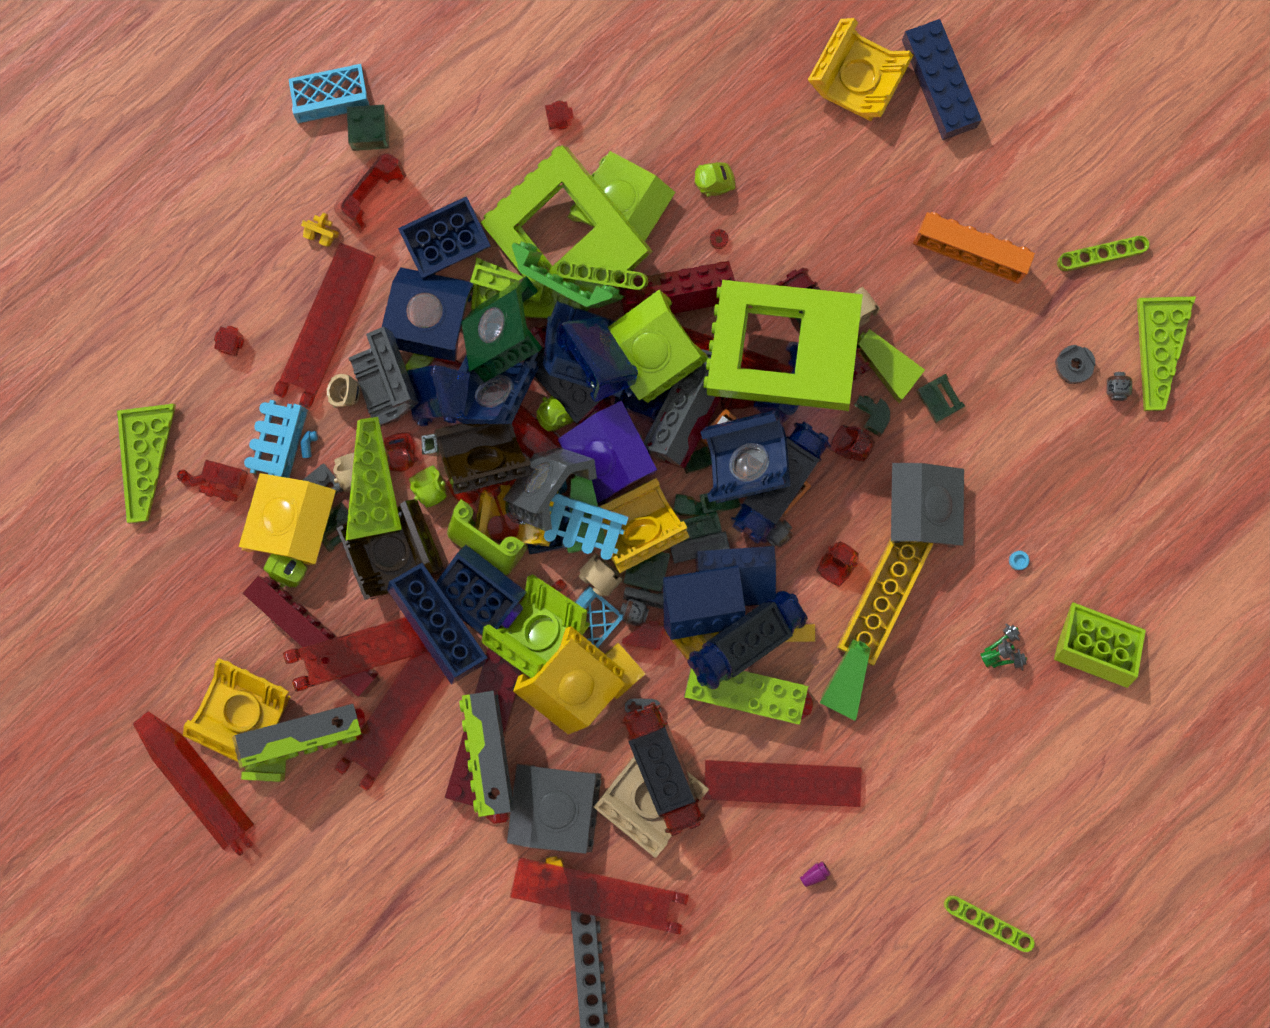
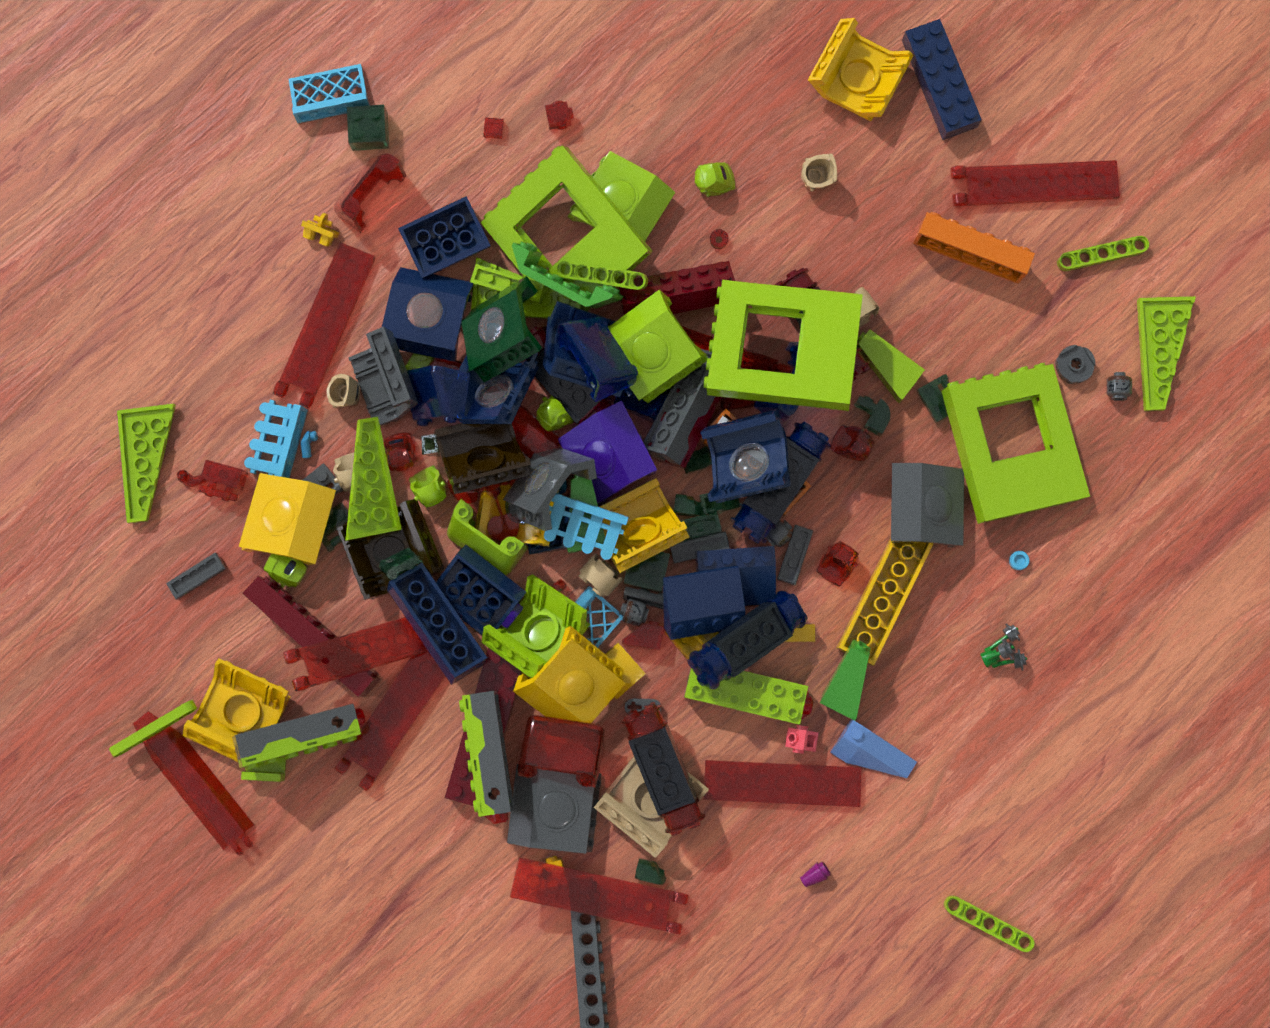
clear red brick [214,326,244,357] -> none
lime slope [1054,602,1146,688] -> none
none -> lime beam [109,700,198,758]
none -> dark grey plate [166,552,227,600]
none -> clear green plate [379,547,420,580]
none -> clear red tile [483,117,504,139]
none -> clear red windscreen [518,715,605,788]
none -> clear green rock [635,858,666,885]
none -> dark grey tile [777,525,813,585]
none -> coral brick [785,725,819,754]
none -> tan helmet [801,154,837,192]
none -> medium blue wedge [830,719,917,778]
none -> lime panel [941,363,1090,524]
none -> clear red hinge [950,160,1120,207]

